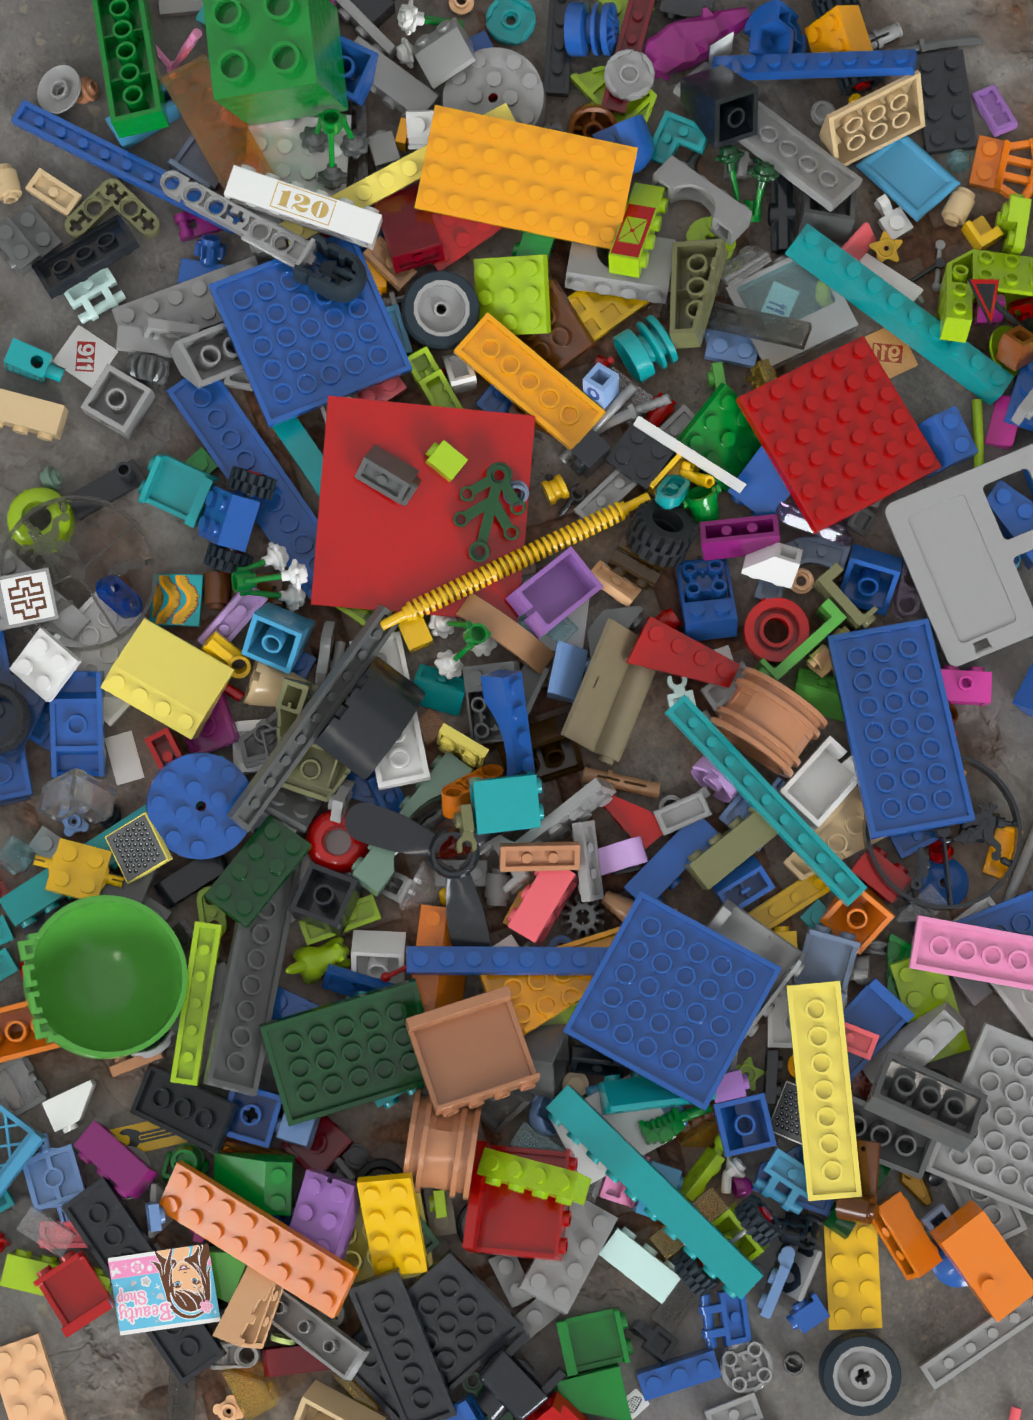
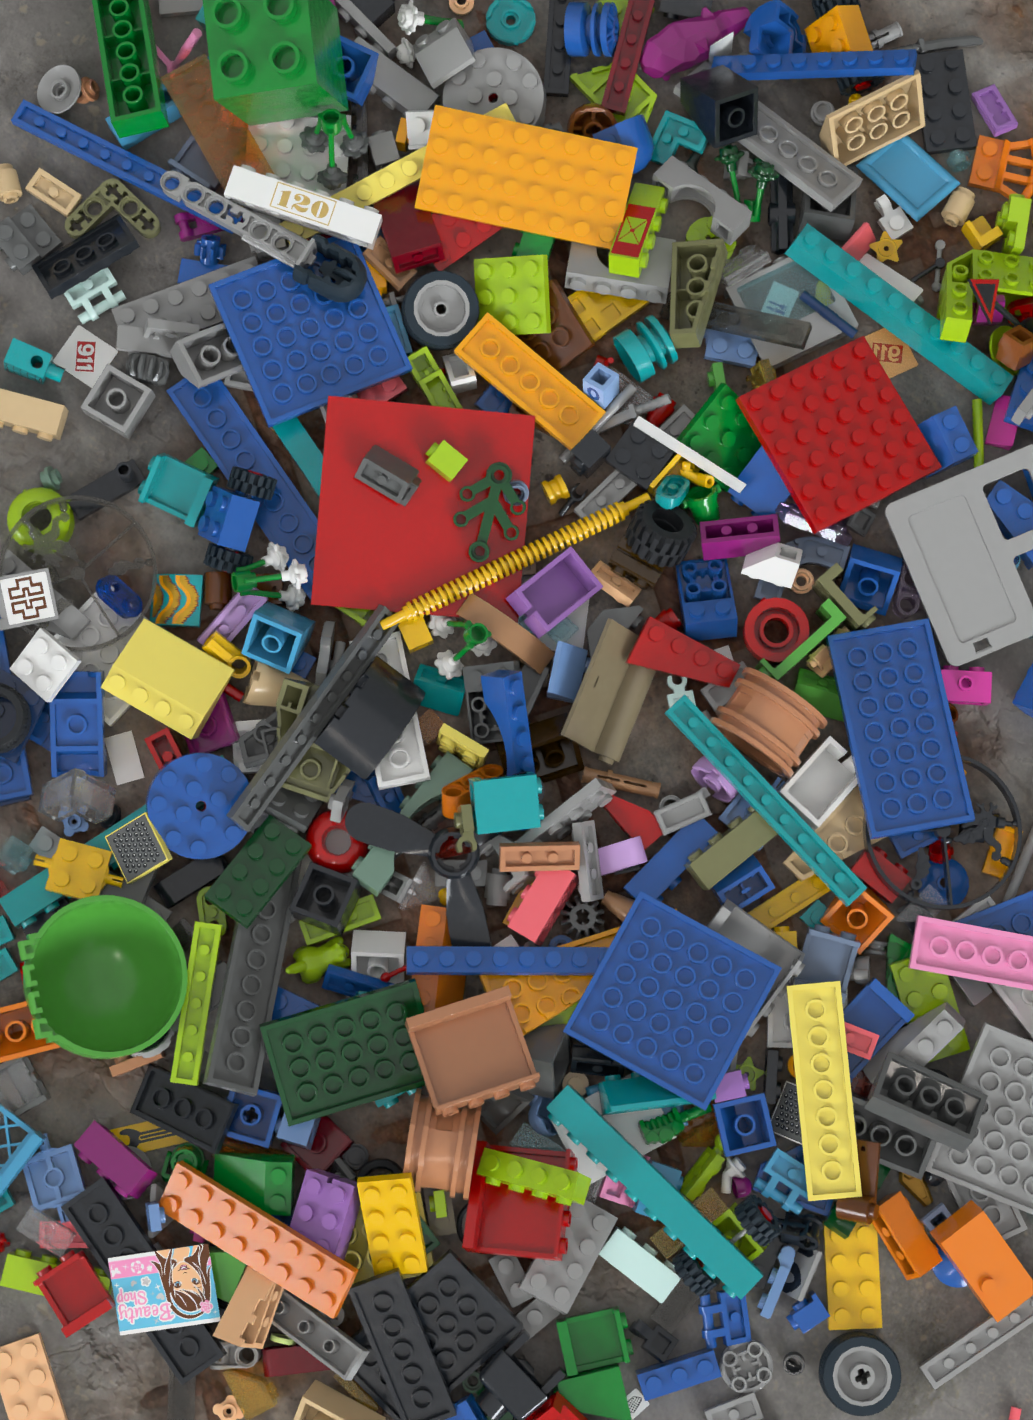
white slope [42,1079,96,1134] -> none
light grey tile [604,49,655,101] -> none
none -> dark blue piece [799,291,858,339]

